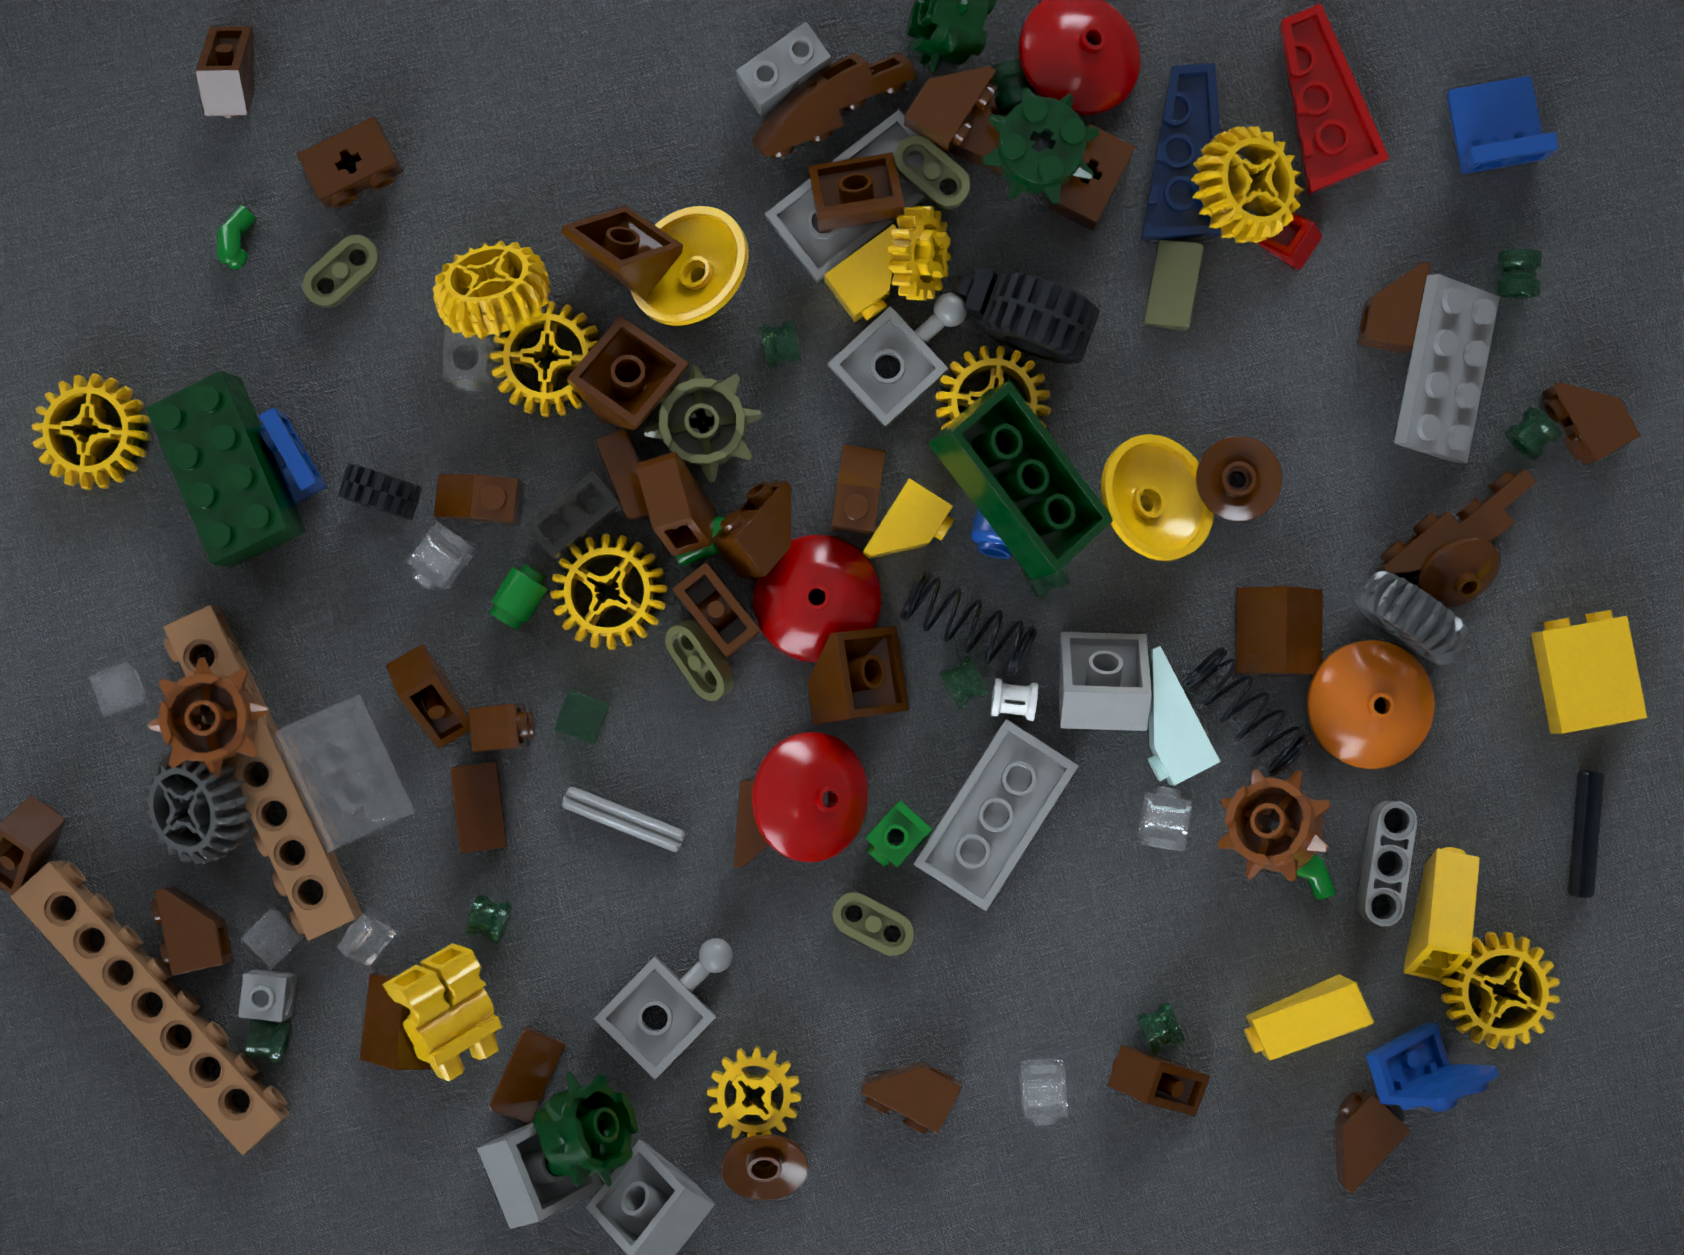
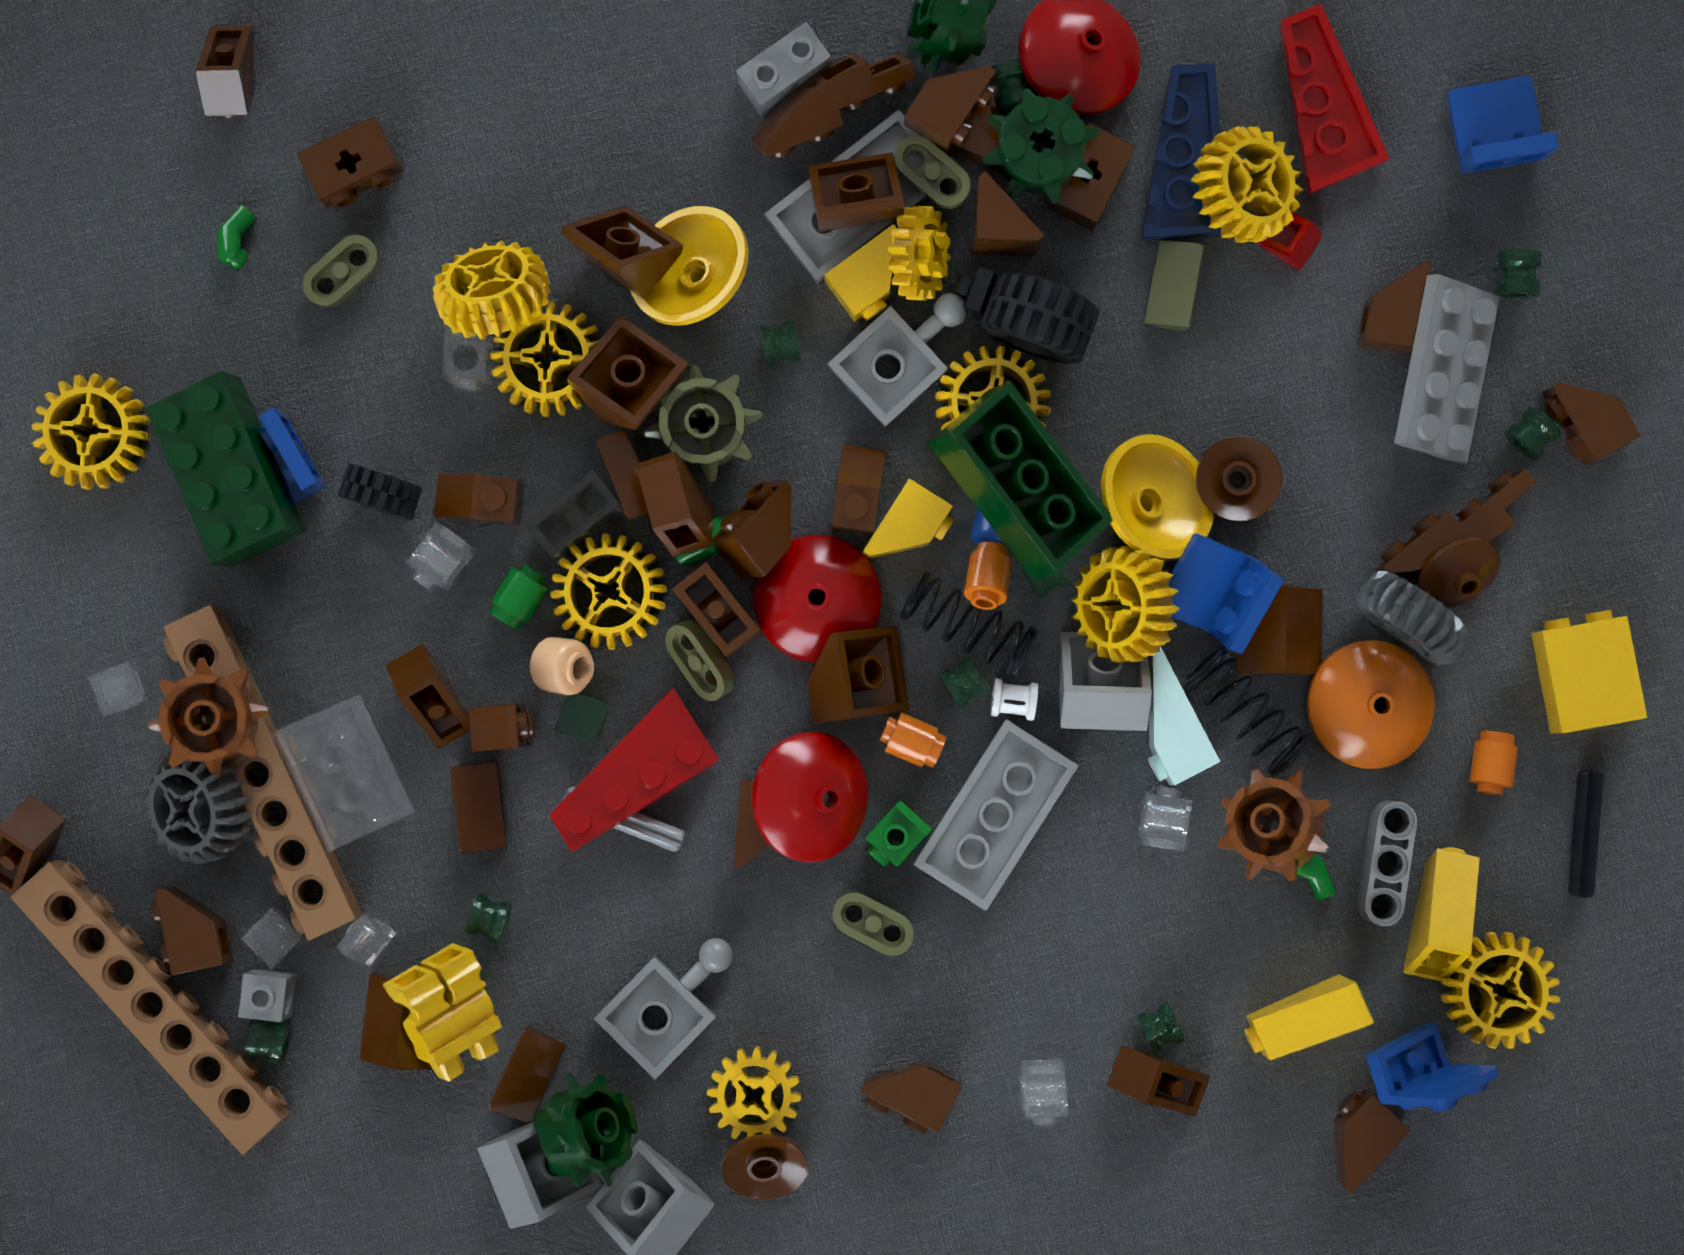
none -> light nougat head [530,637,594,695]
none -> red wing [549,688,719,853]
none -> orange brick [880,712,947,768]
none -> orange brick [964,542,1013,610]
none -> reddish brown slope [972,171,1044,257]
none -> yellow gear [1070,546,1180,663]
none -> blue bracket [1169,533,1285,655]
none -> orange brick [1469,730,1518,795]

